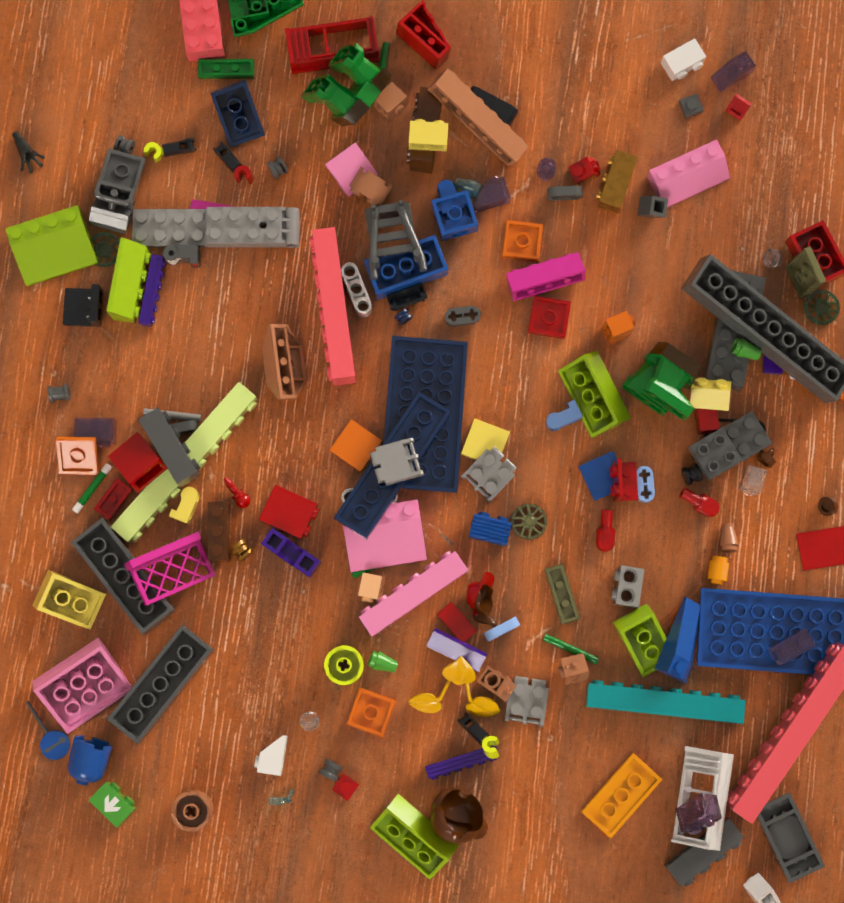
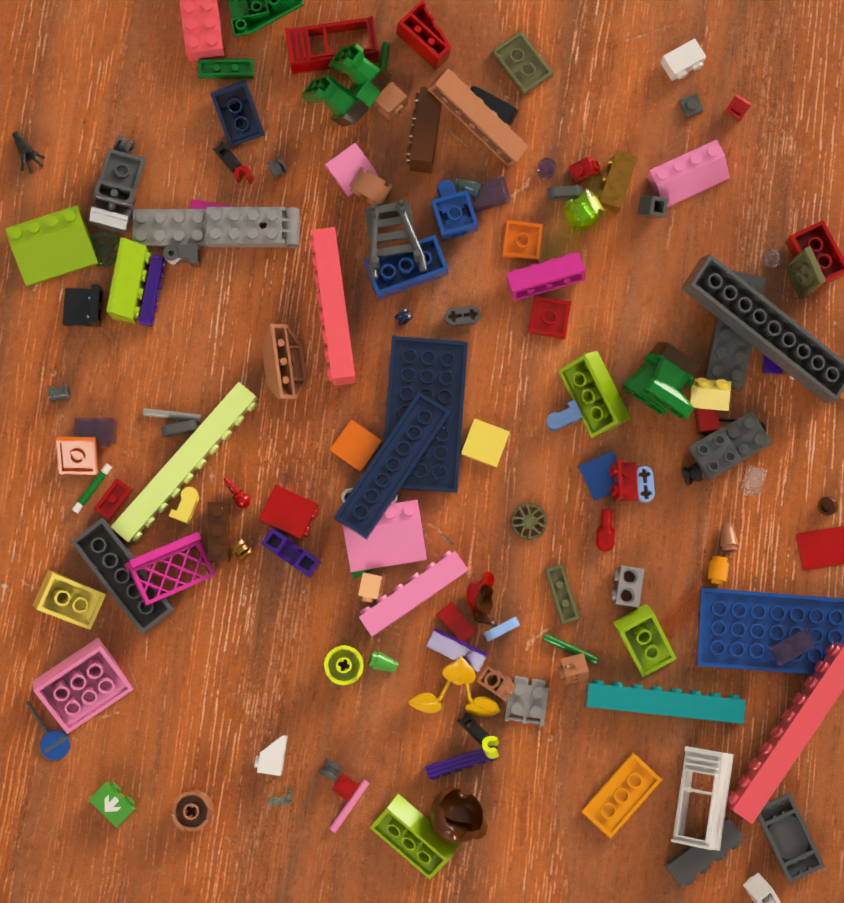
blue cylinder [67,735,113,785] -> none
dark grey brick [107,625,215,744] -> none
red brick [108,432,168,493] -> none
dark grey brick [138,408,200,487] -> none
black piece [144,138,197,163] -> none
clear tile [299,711,321,731] -> none
white beam [341,262,372,318] -> none
orange tile [346,687,396,738] -> none
light grey plate [370,438,424,486] -> none
black hinge [386,282,428,311] -> none
light yellow brick [409,119,448,151] -> none
light grey plate [461,446,517,503] -> none
blue brick [468,511,512,547] -> none
orange brick [601,311,635,345] -> none
blue wedge [654,597,700,684] -> none
brick [676,793,722,835] -> none
red arm [679,487,720,517] -> none
slope [711,50,756,92] -> none
bright green cone [731,338,762,360] -> none
reddish brown tile [756,448,776,468] -> none
wheel [804,290,840,325] -> none
none -> bright pink bar [329,779,370,833]
none -> olive tile [491,31,554,96]
none -> clear neon green brick [562,189,607,233]

